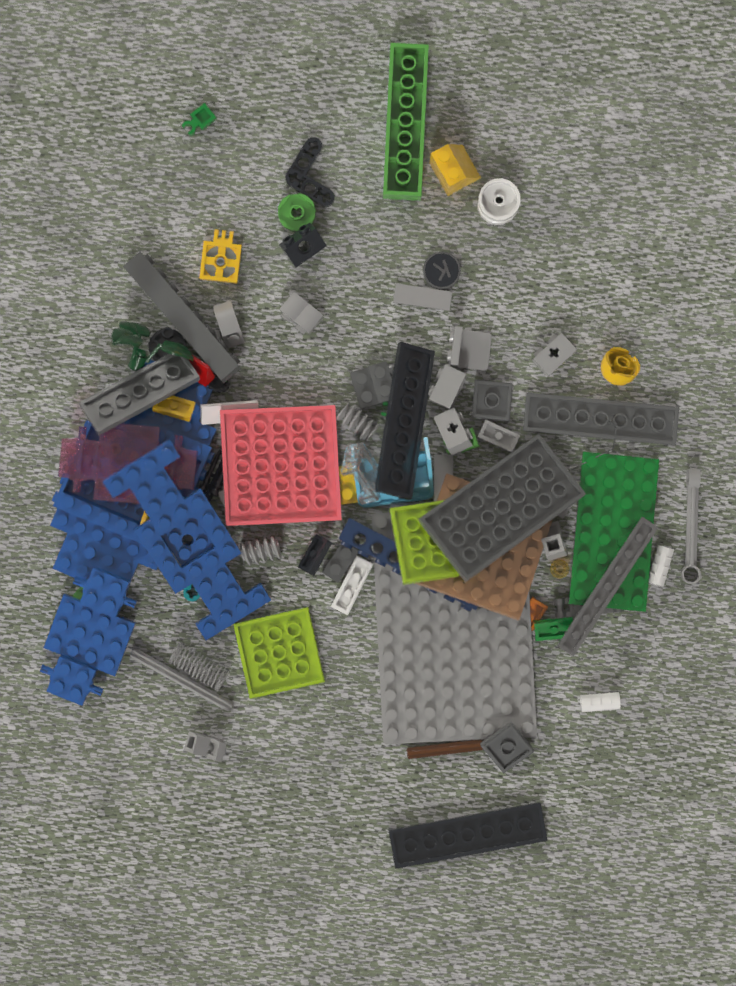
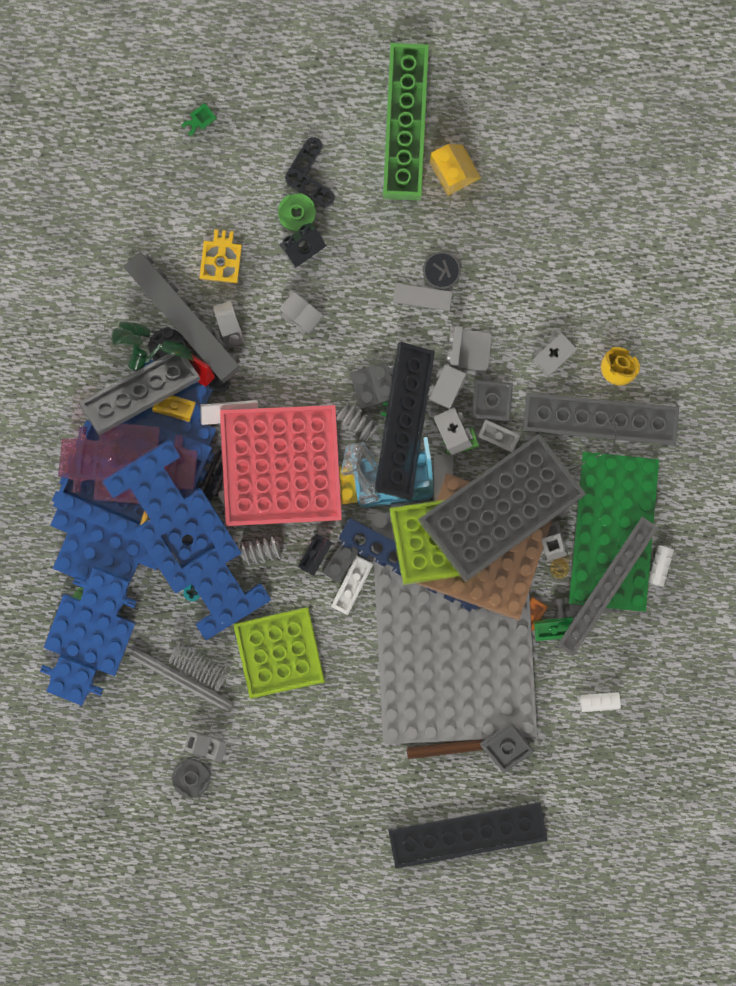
white wheel [477,178,521,225] -> none
light grey piece [680,469,701,584] -> none
none -> dark grey tile [172,759,210,798]

